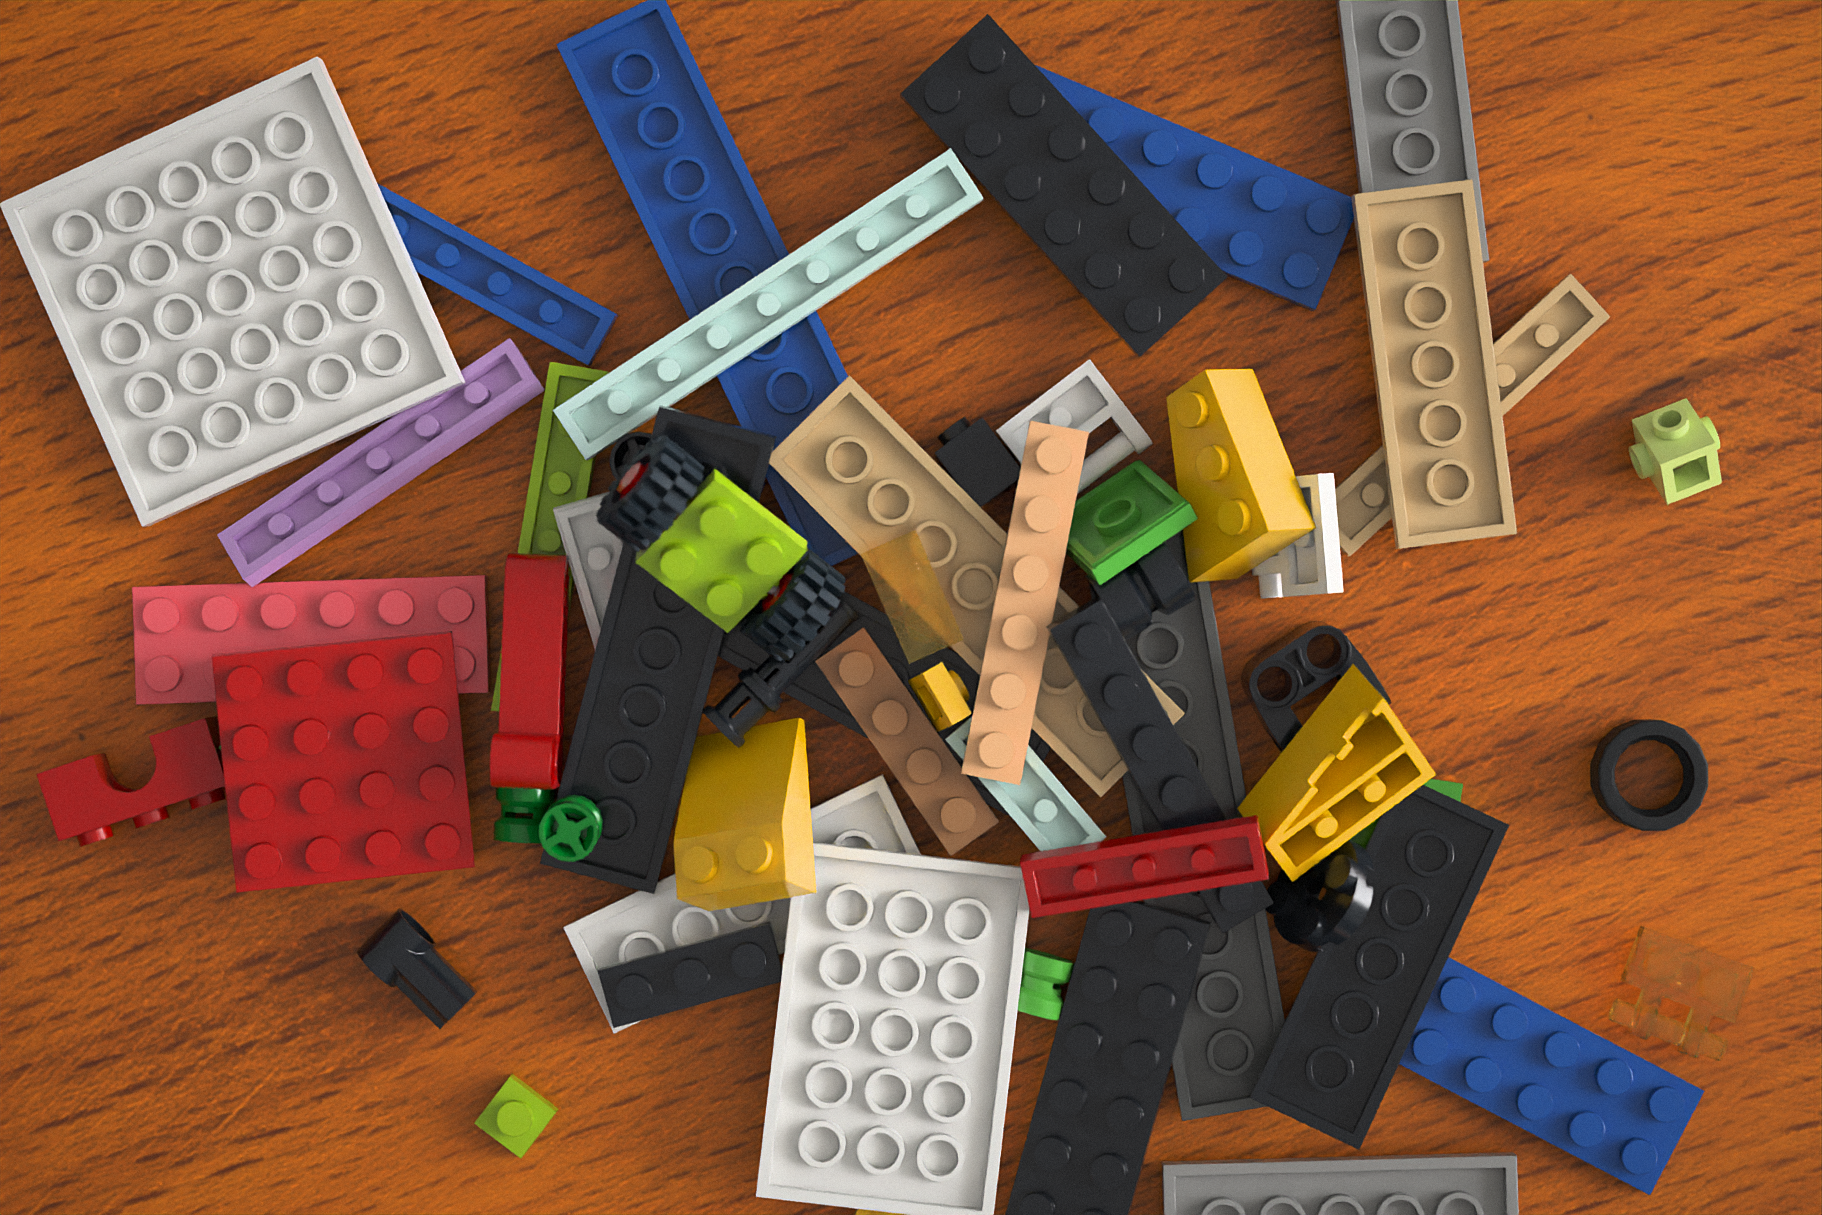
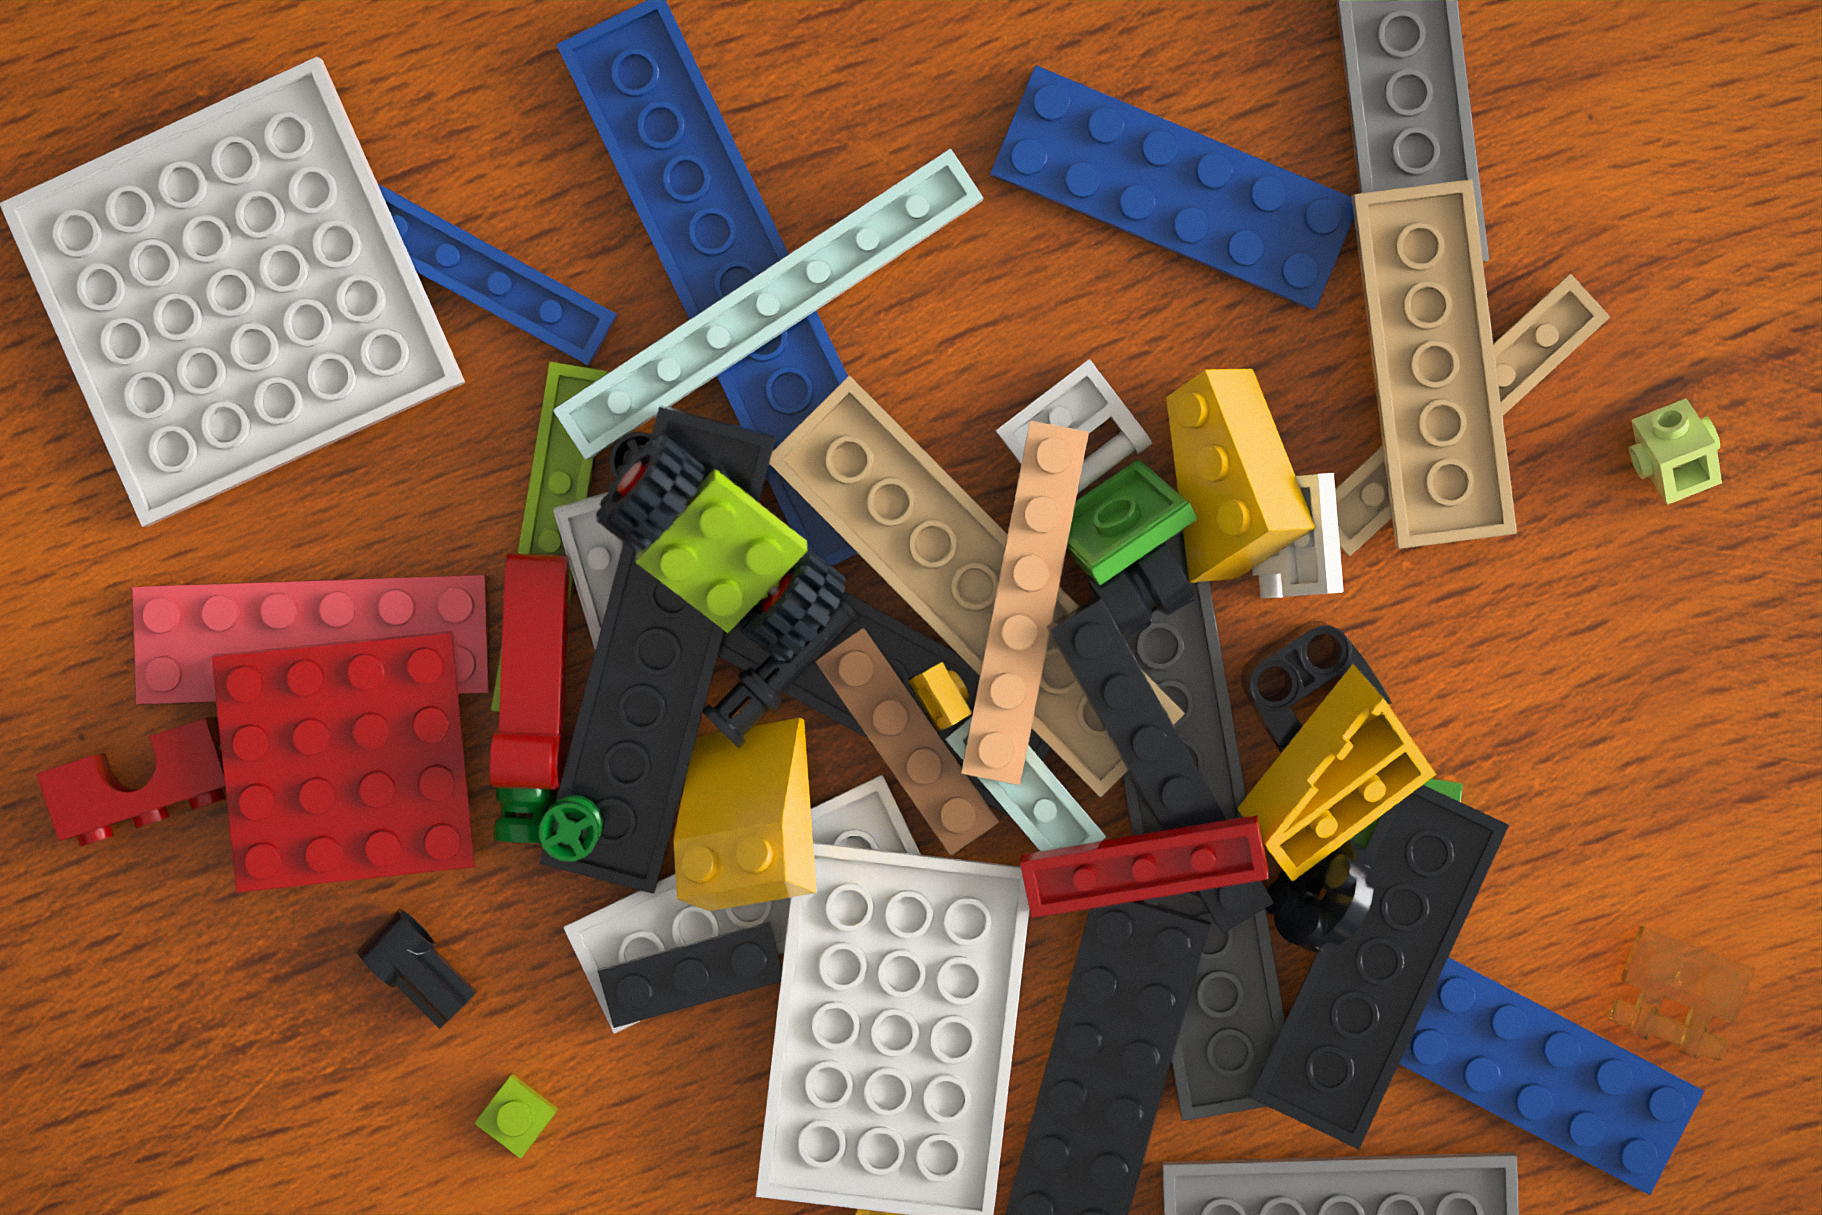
lavender plate [217,338,545,587] -> none
clear yellow plate [861,530,964,663] -> none
black plate [900,14,1227,358] -> none
black brick [934,417,1020,507] -> none
bright green wheel [1018,947,1075,1020] -> none
black tyre [1590,719,1708,831] -> none

